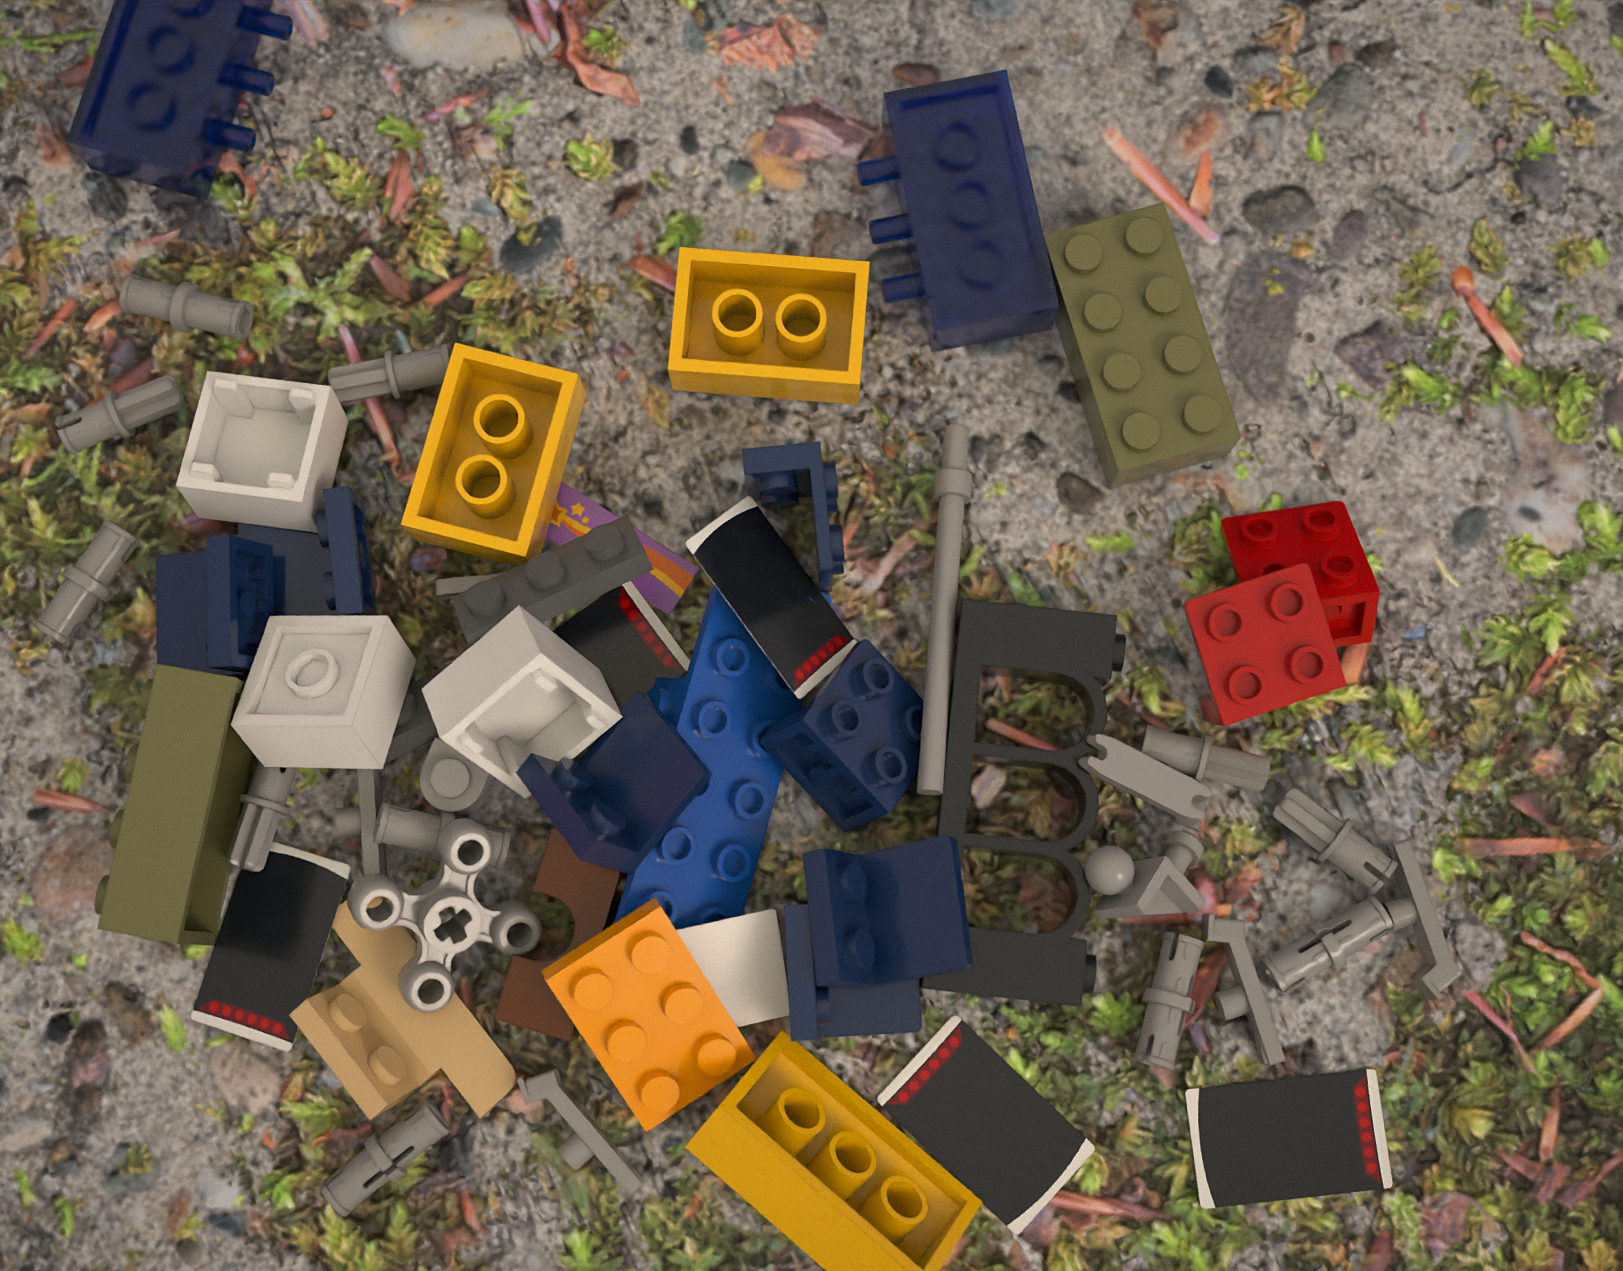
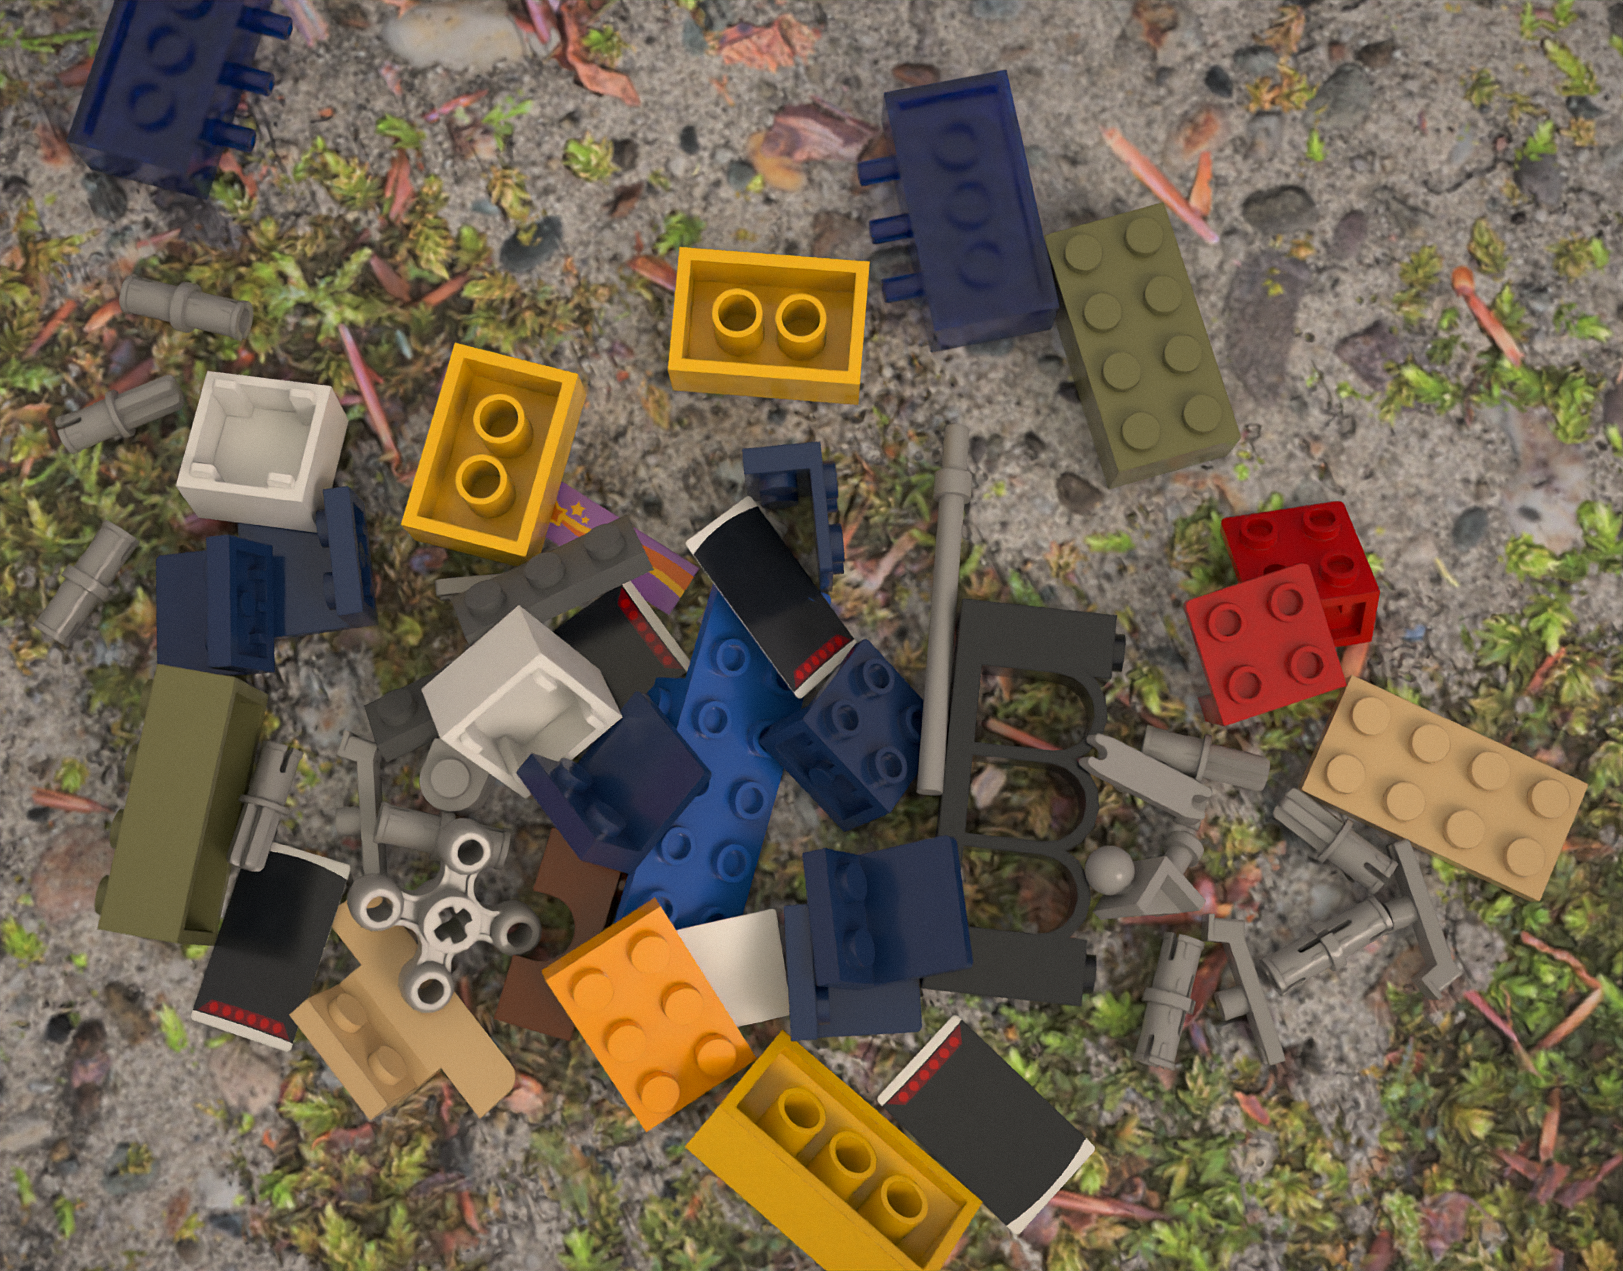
white container [231,615,416,769] -> none
light grey pin [319,1098,451,1217] -> none
light grey axle [328,344,451,404] -> none
light grey piece [517,1068,646,1195] -> none
black sticker [1185,1069,1393,1209] -> none
none -> tan plate [1298,675,1589,902]

